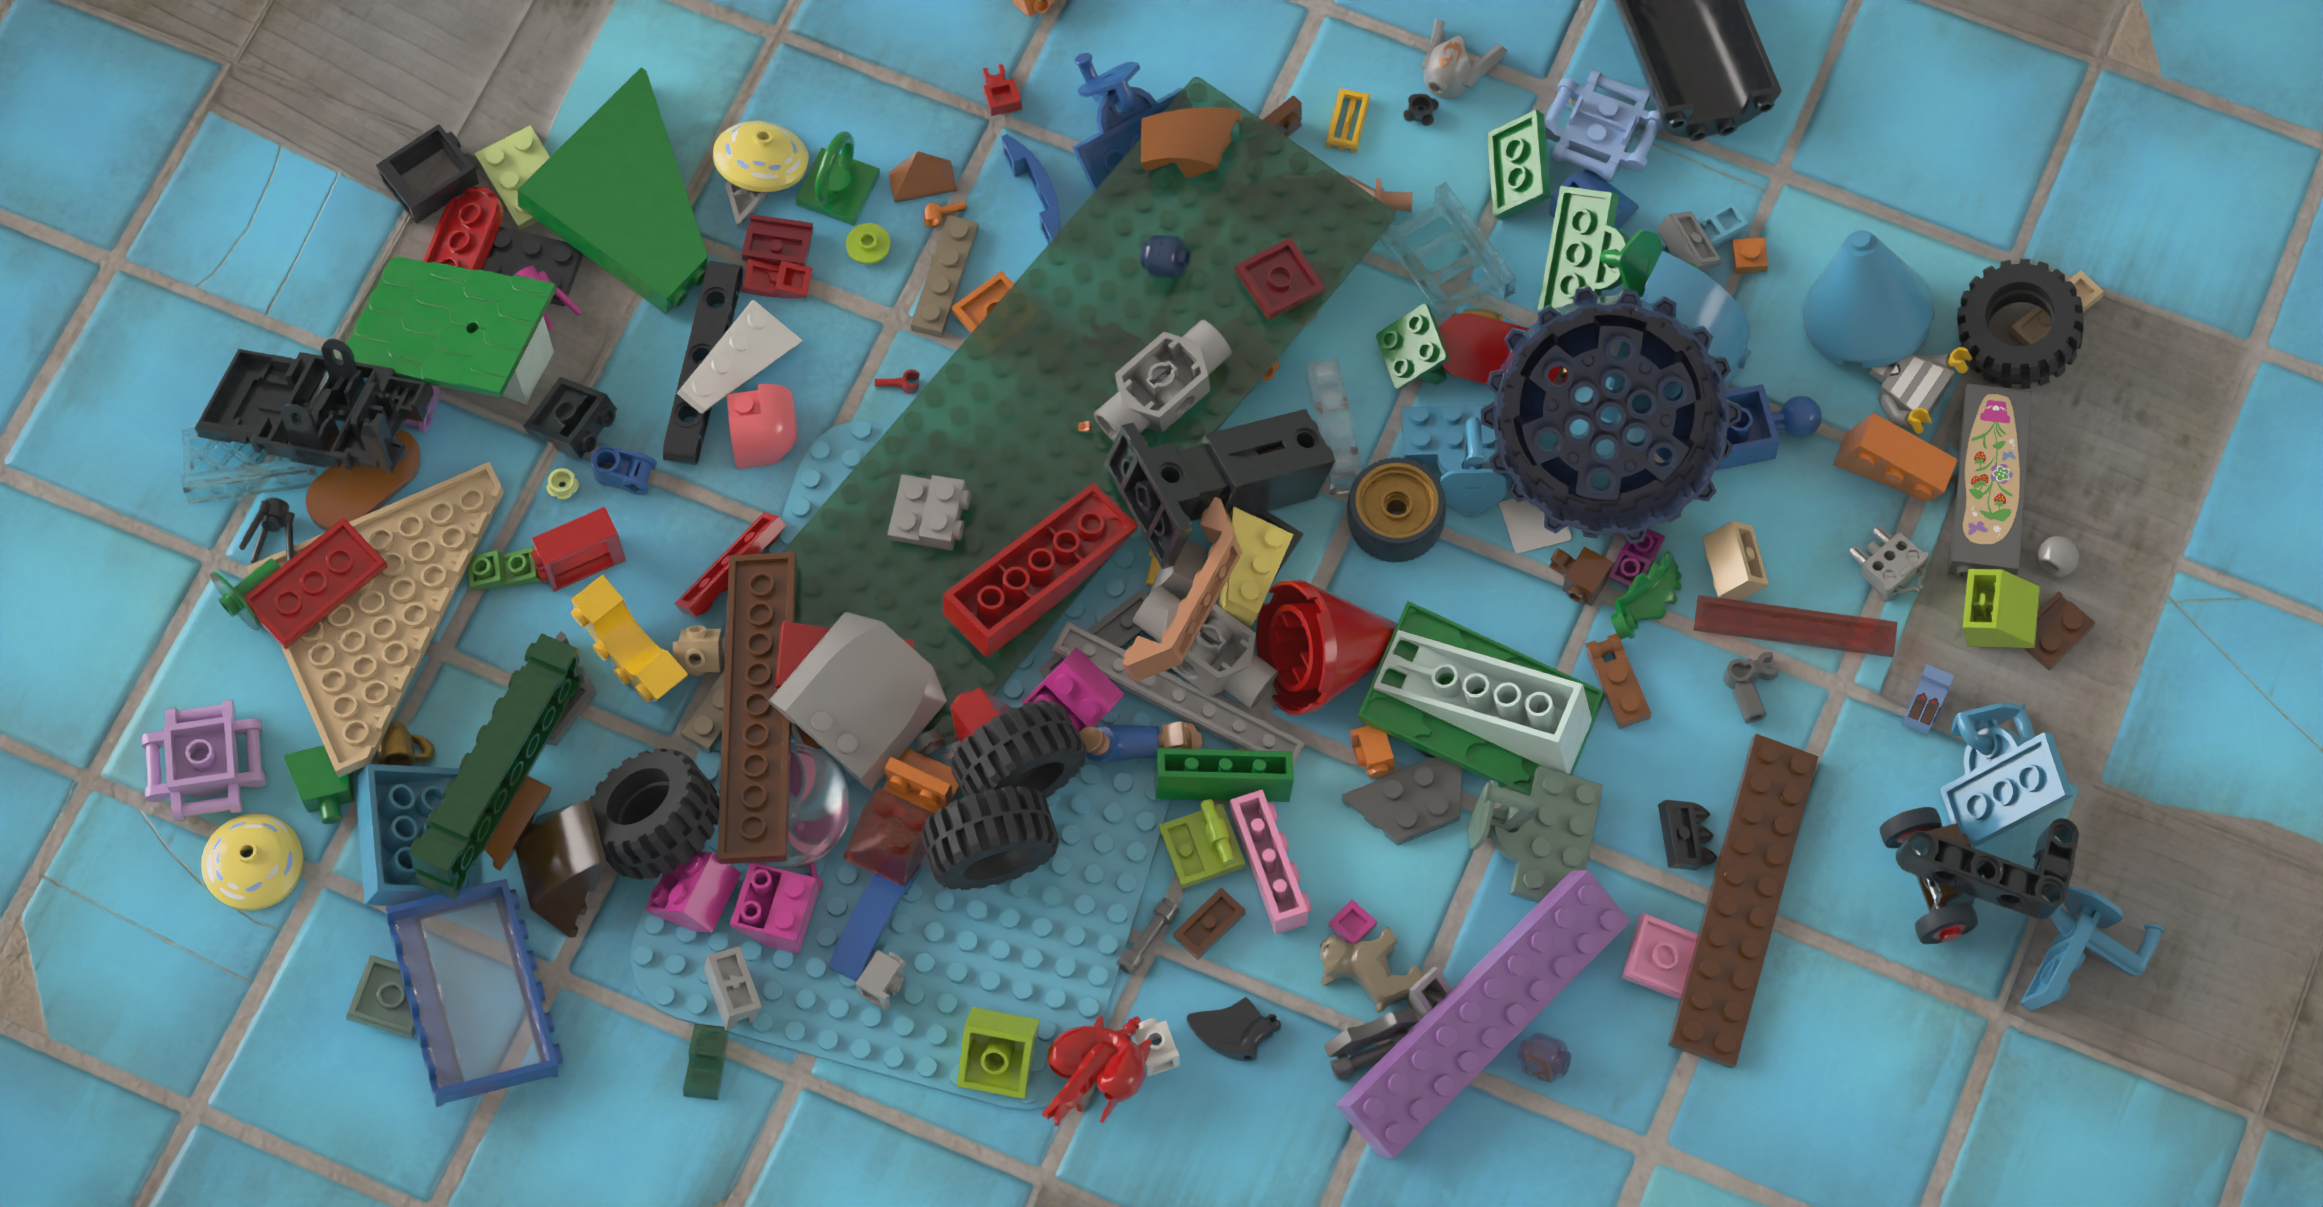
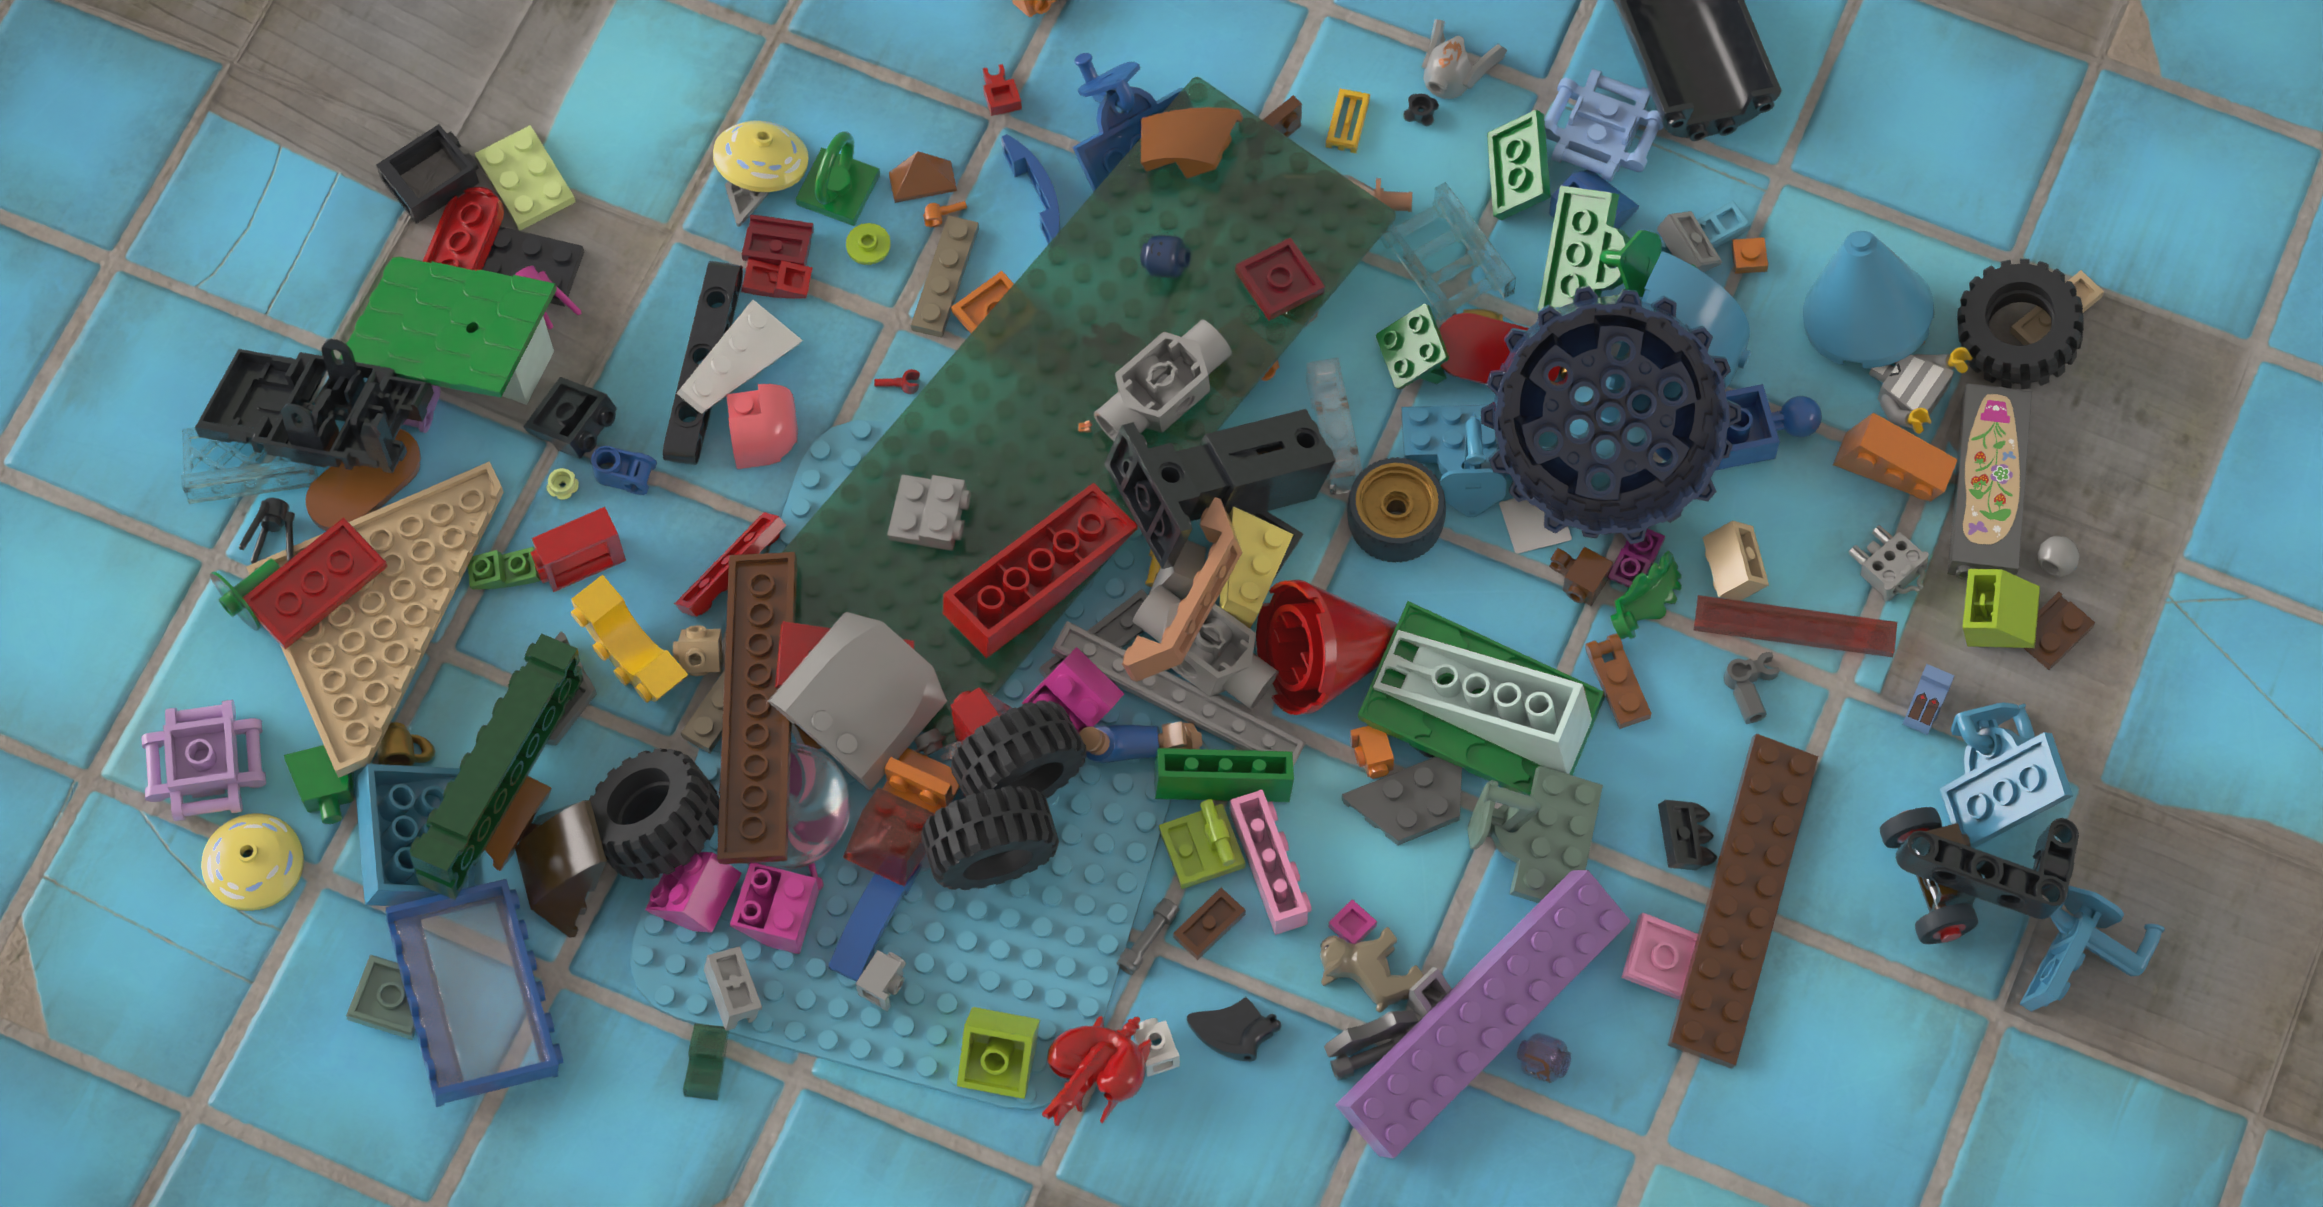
green slope [518,67,708,314] -> none

